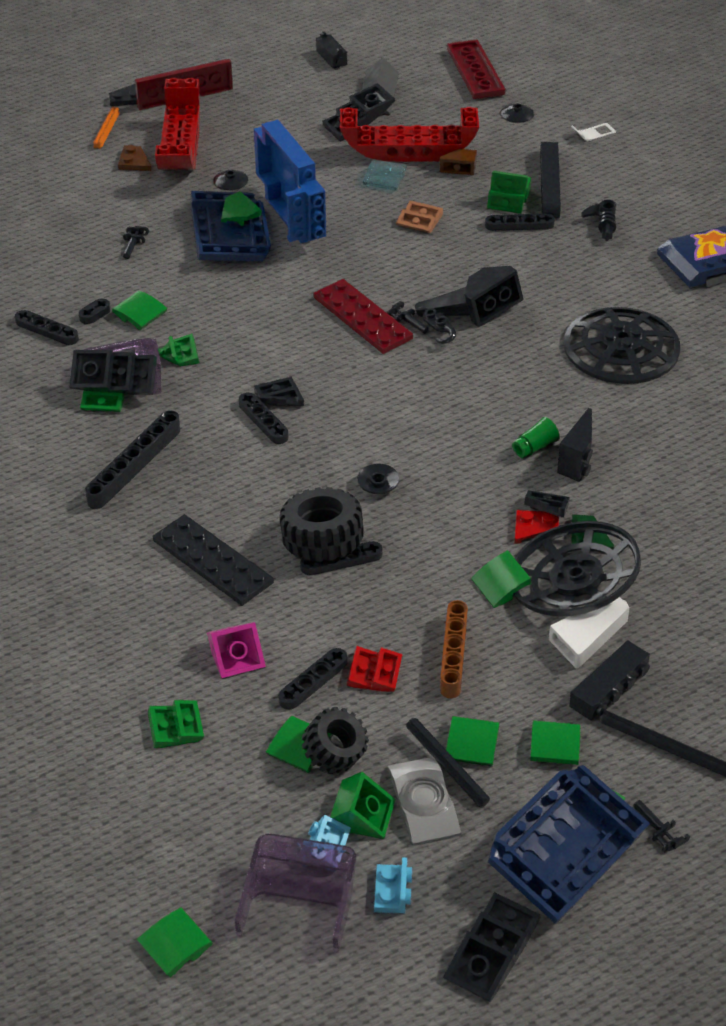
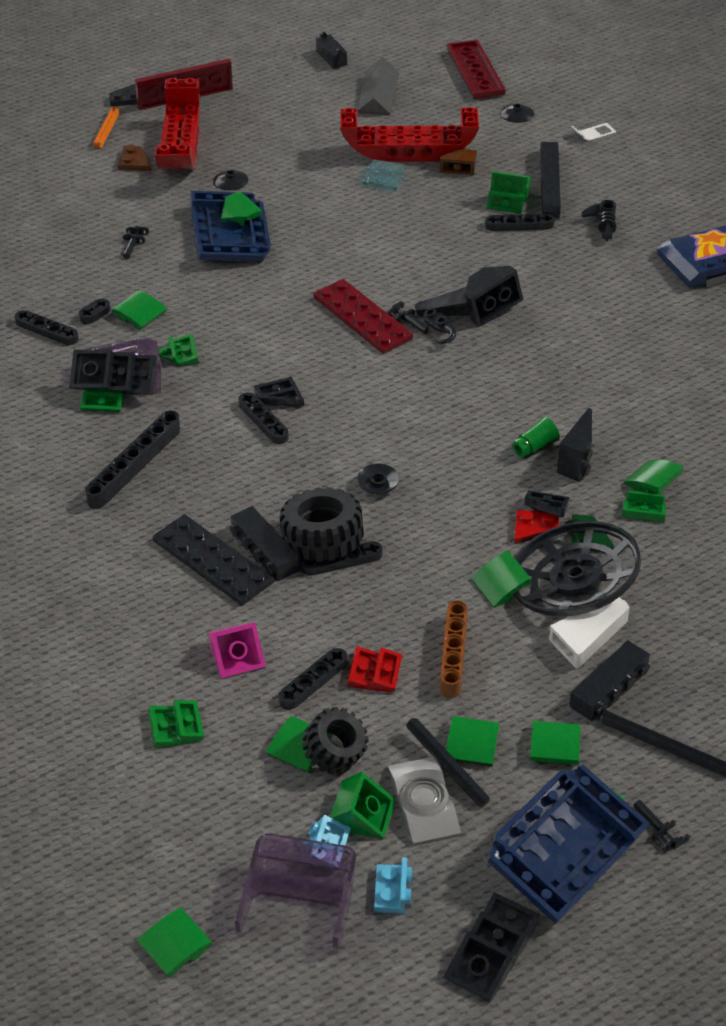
blue panel [254,120,326,243] -> none
black slope [322,83,395,142] -> none
nougat slope [396,201,443,233] -> none
black dish [564,307,680,384] -> none
none -> black brick [230,506,300,581]
none -> green slope [622,487,666,522]
none -> green slope [624,459,683,494]

